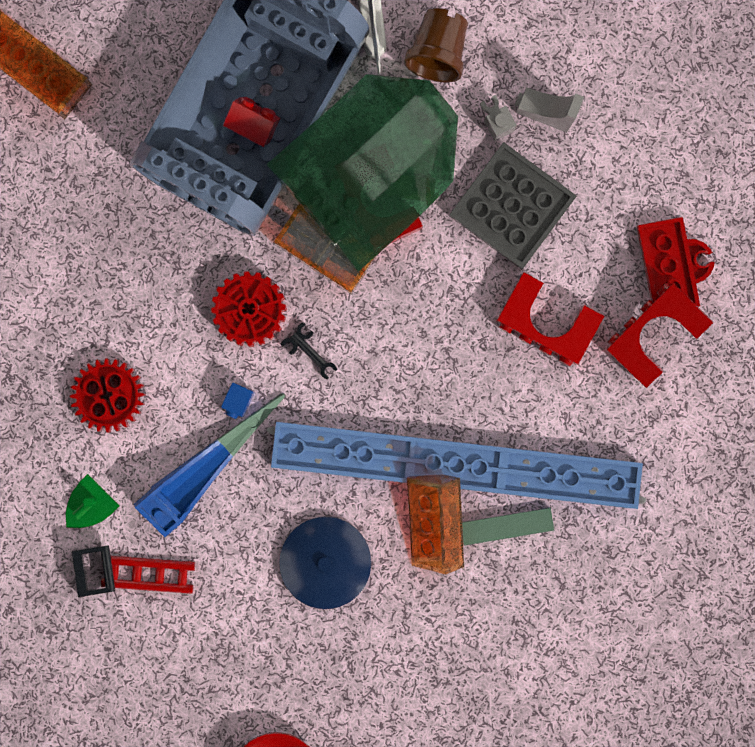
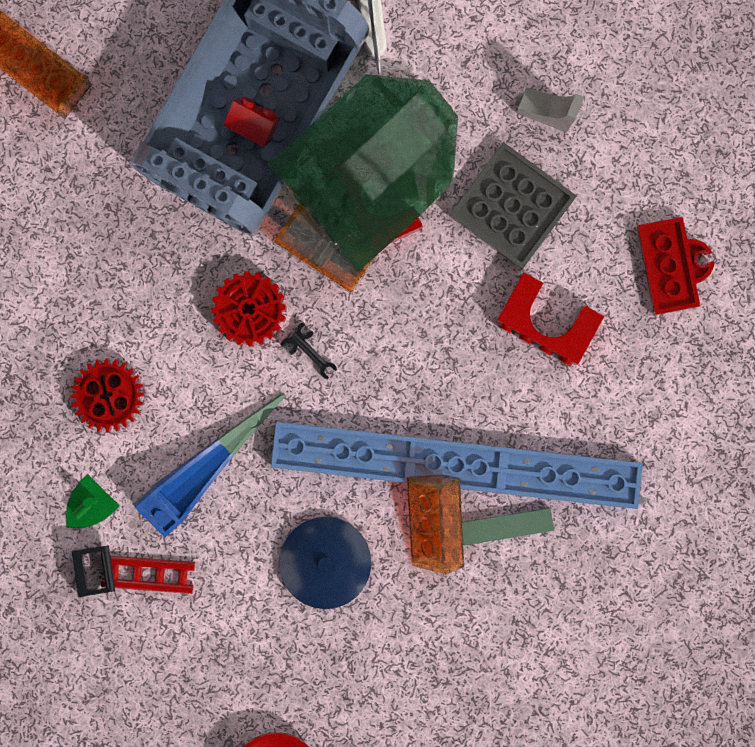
blue brick [221,382,255,419] -> none
reddish brown piece [404,8,468,83] -> none
light grey brick [480,95,517,141] -> none
red arch [607,282,714,388] -> none

